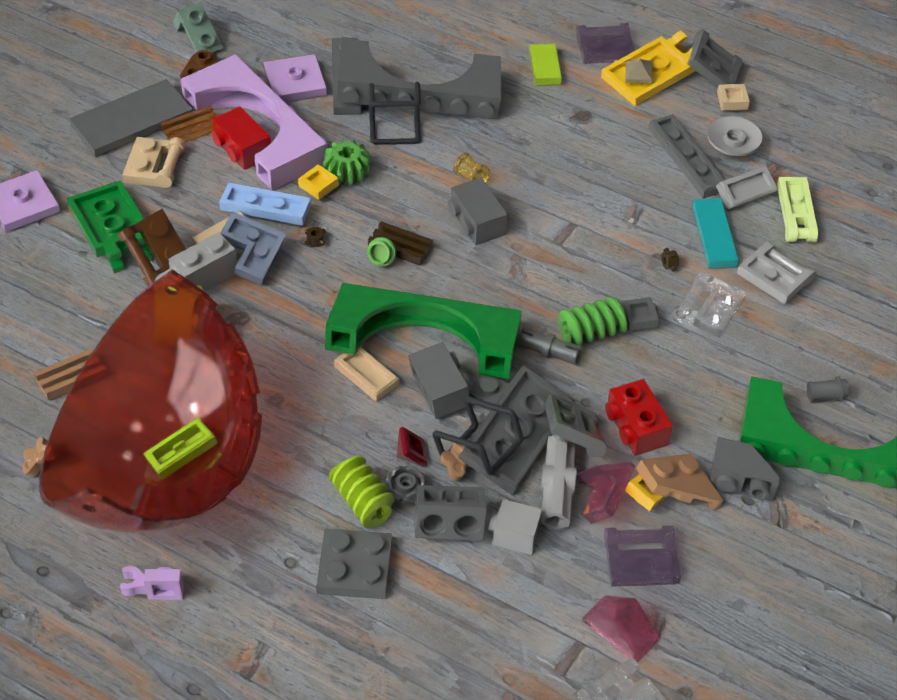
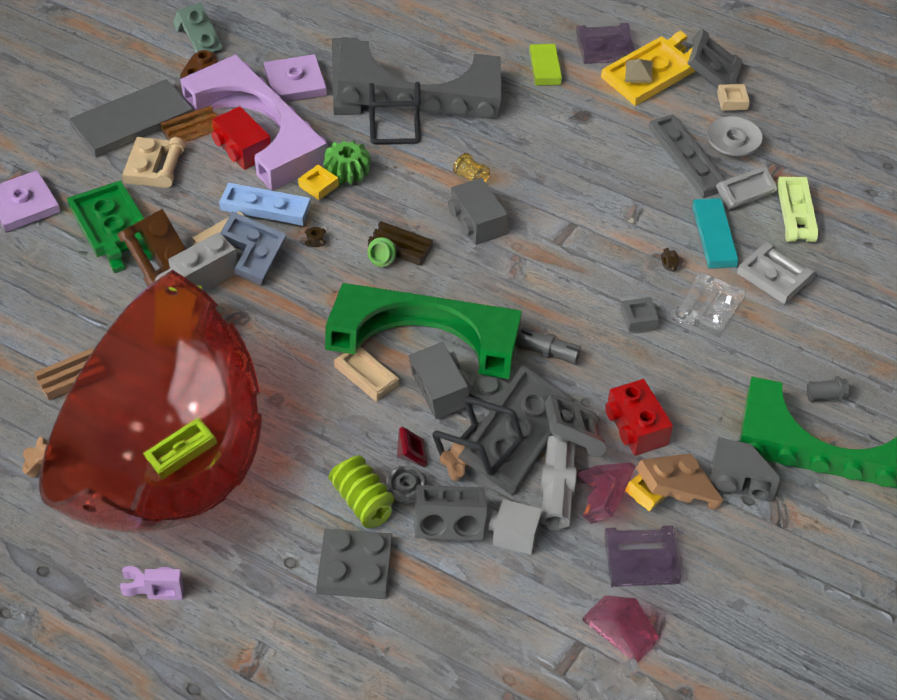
bright green piece [558,297,627,345] -> none

